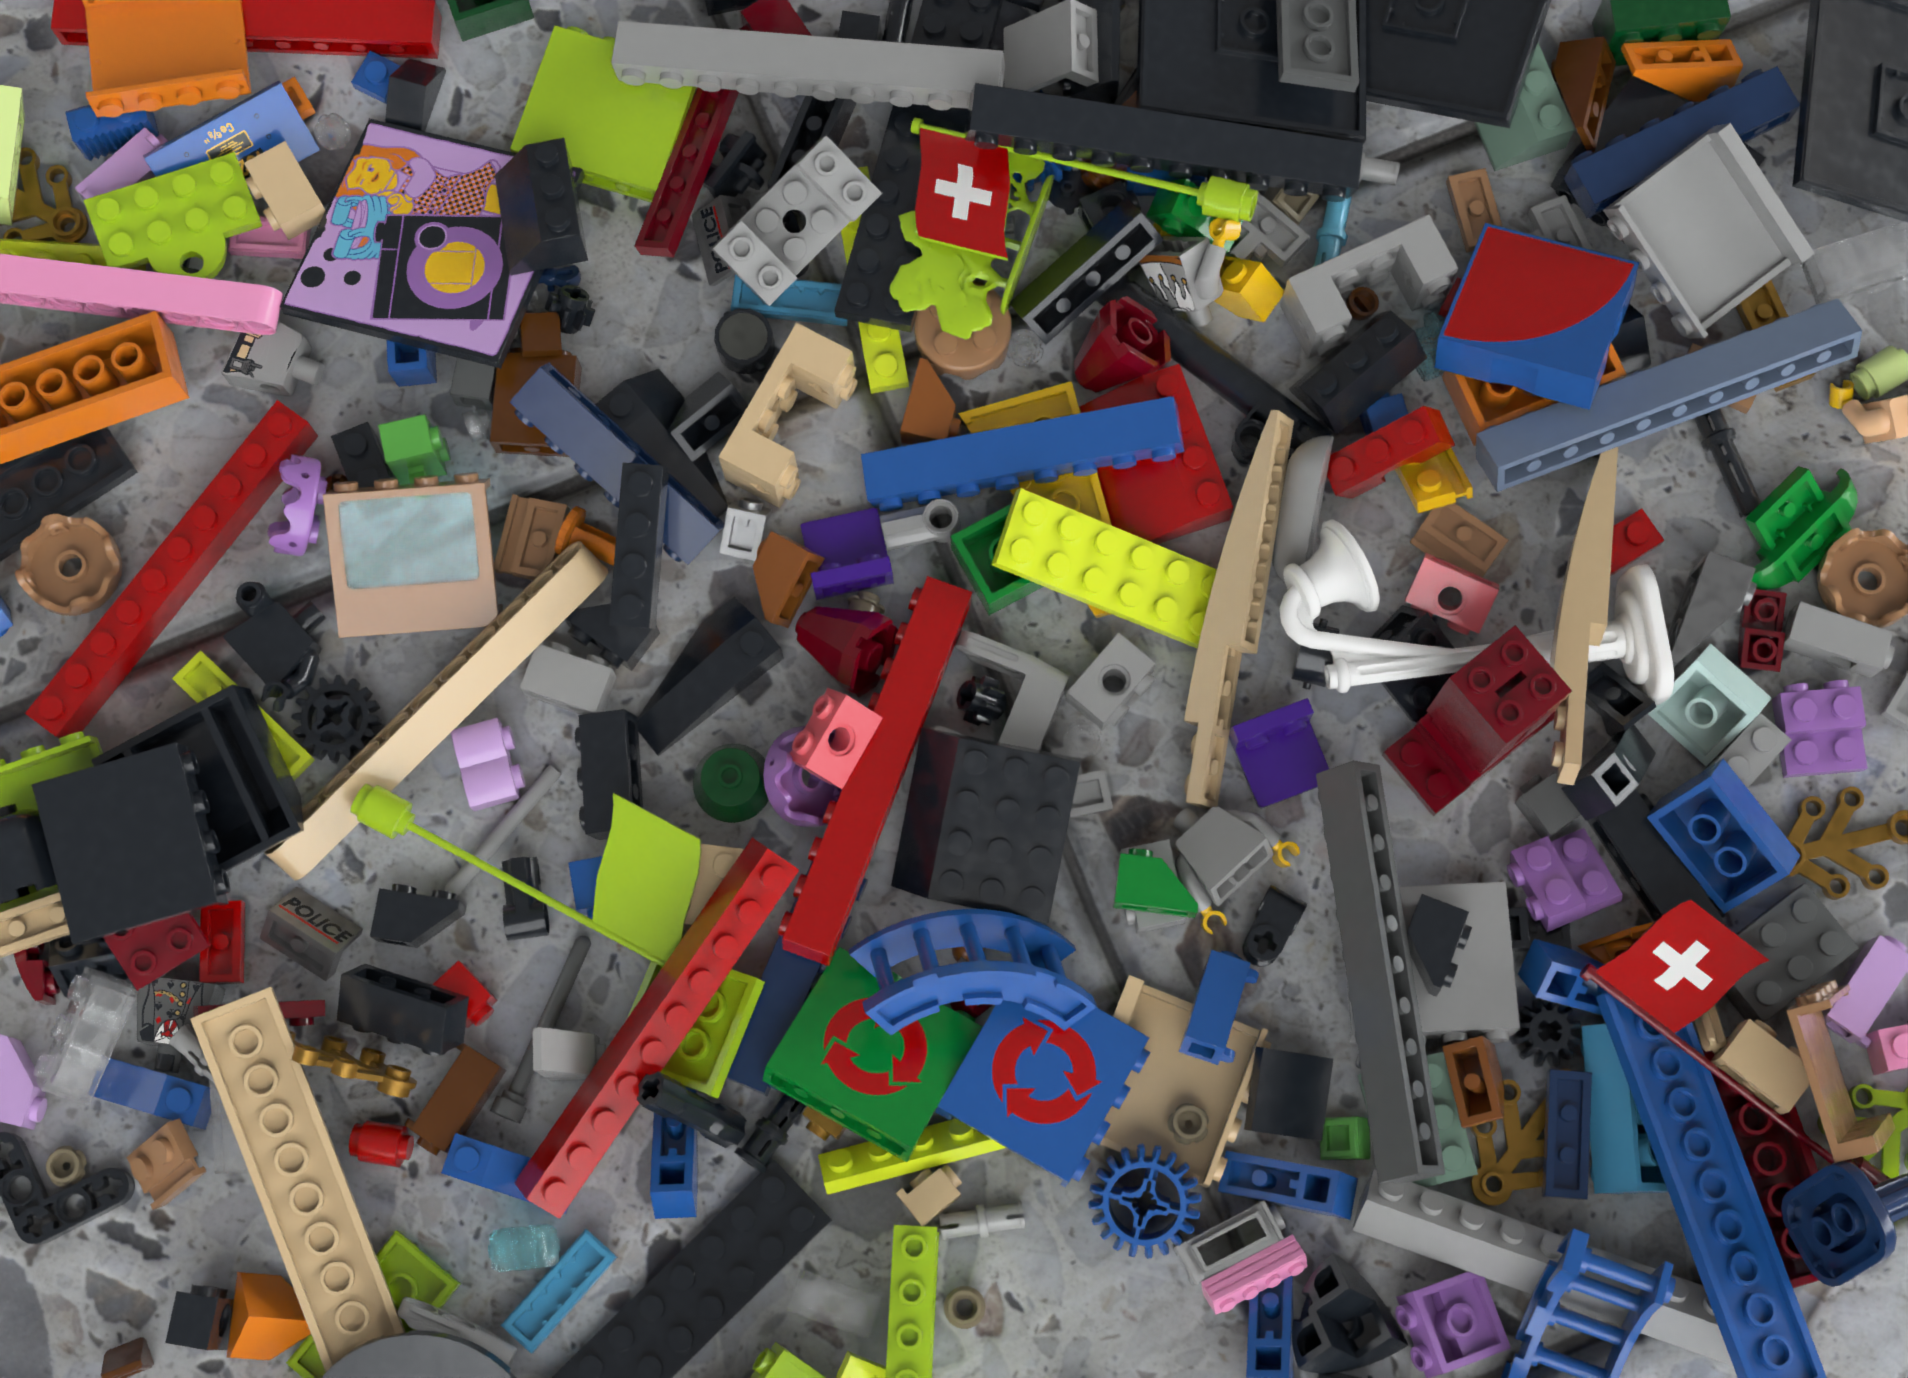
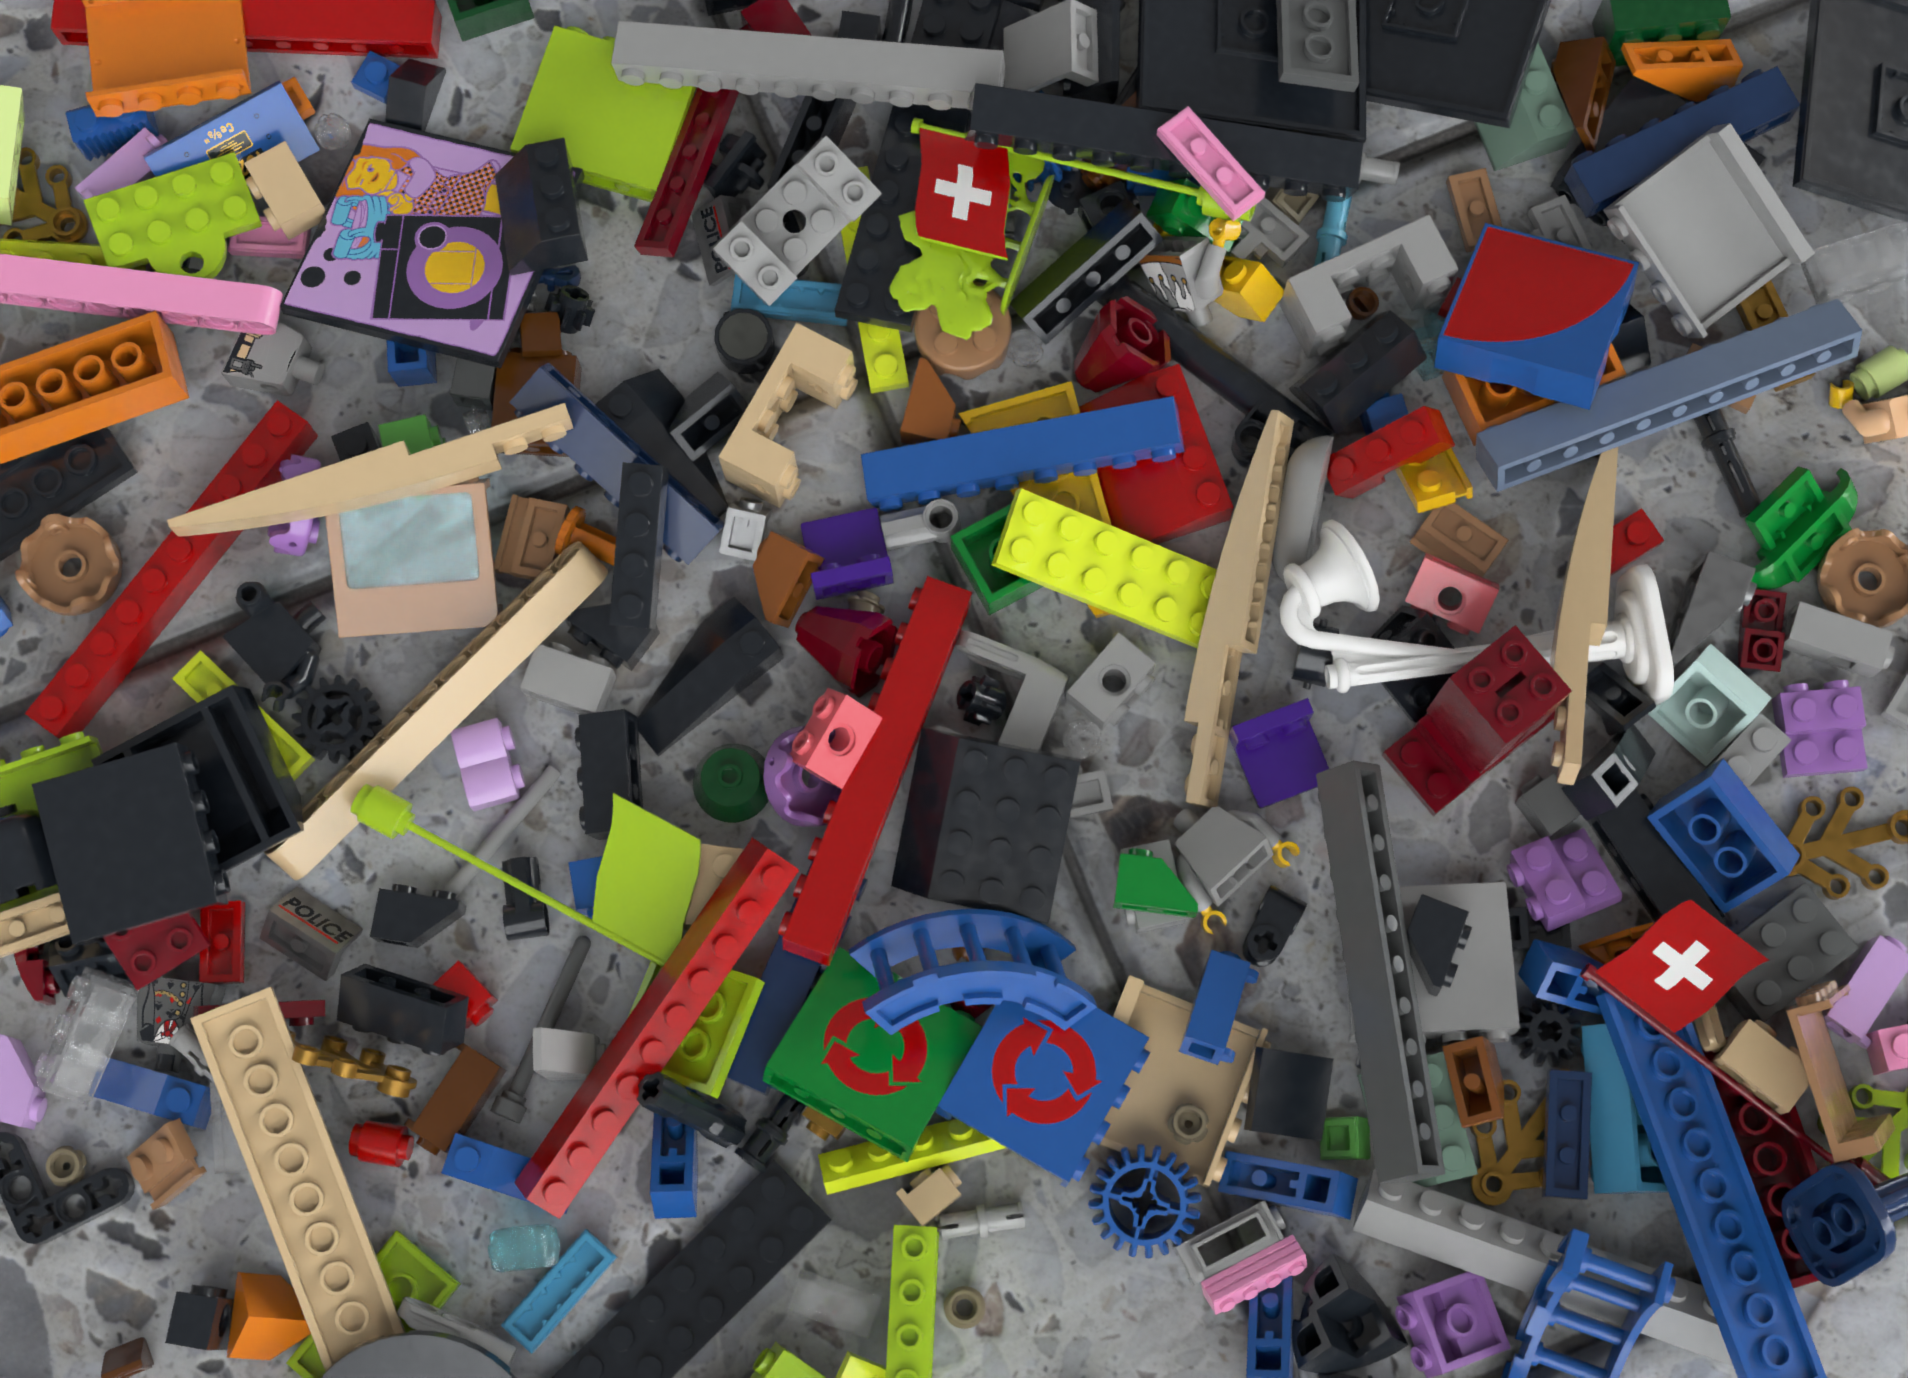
none -> tan slope [167,403,574,537]
none -> bright pink tile [1156,106,1265,221]

